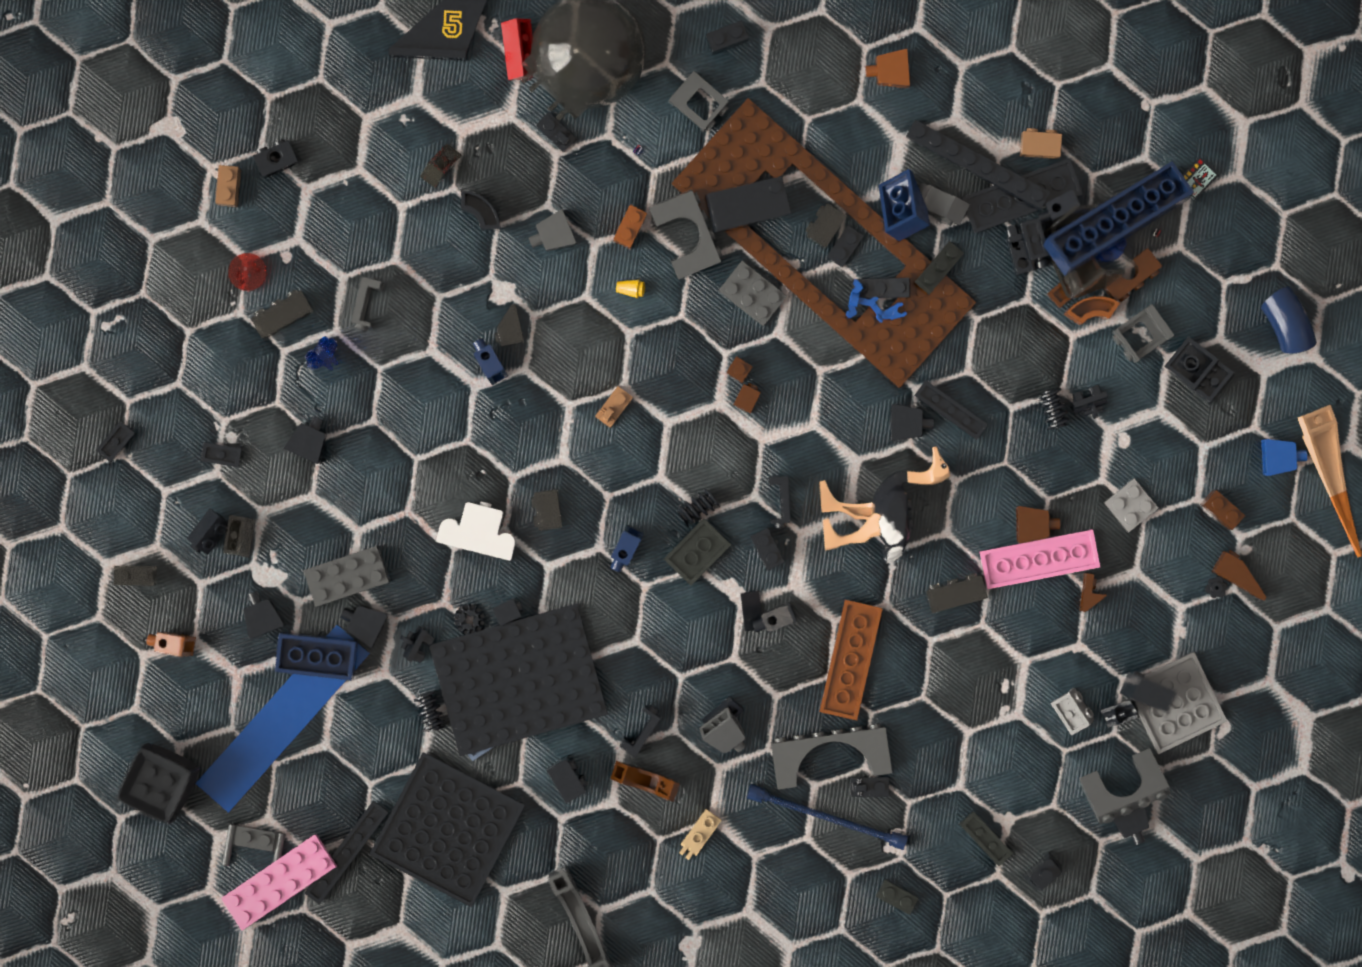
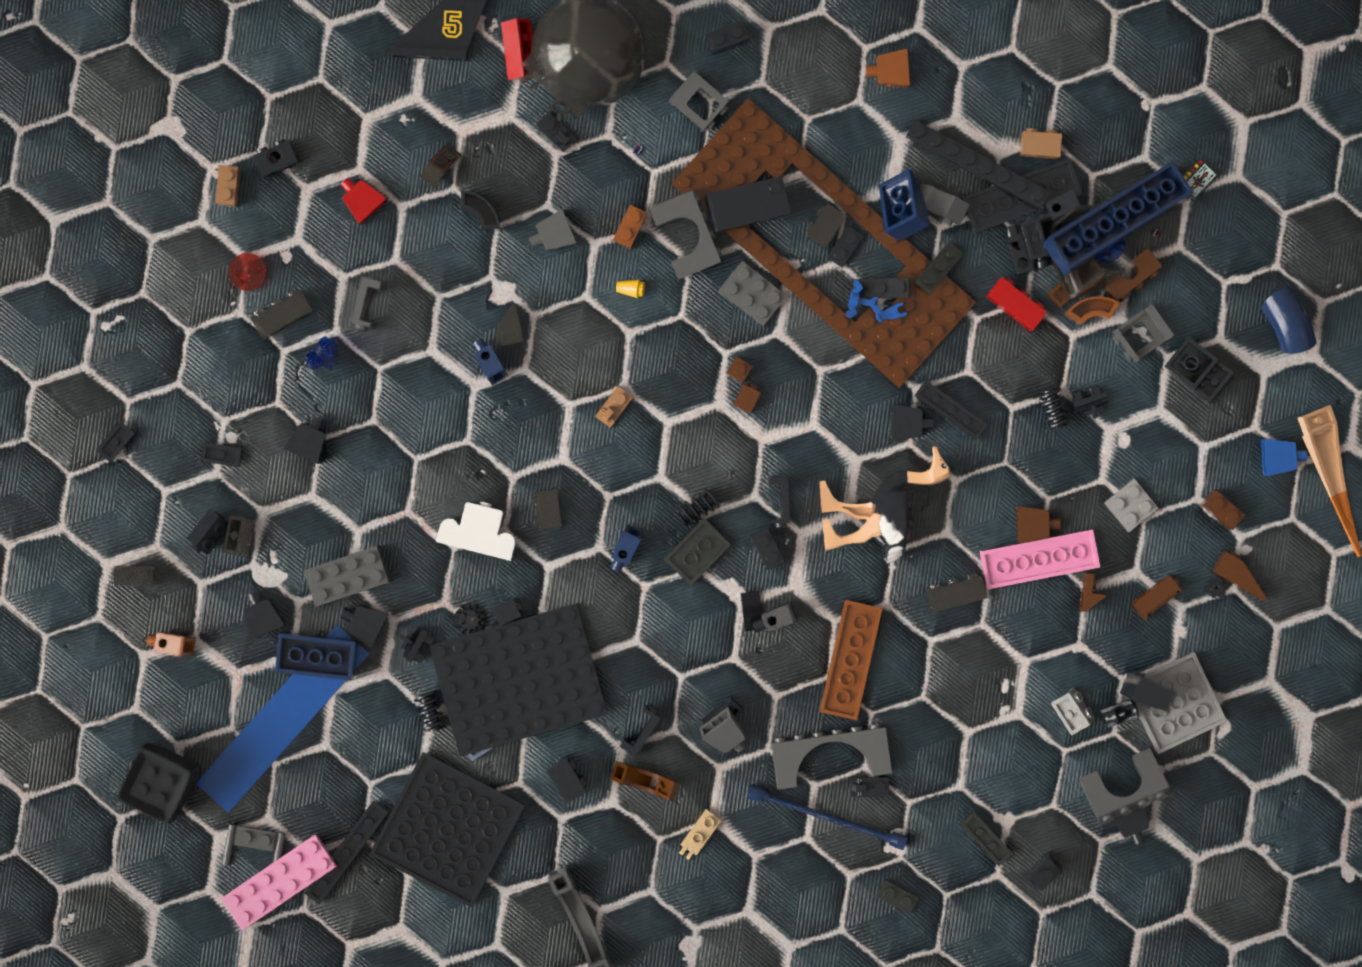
none -> red torso [340,177,388,225]
none -> red brick [986,277,1047,332]
none -> reddish brown window [1131,575,1182,621]

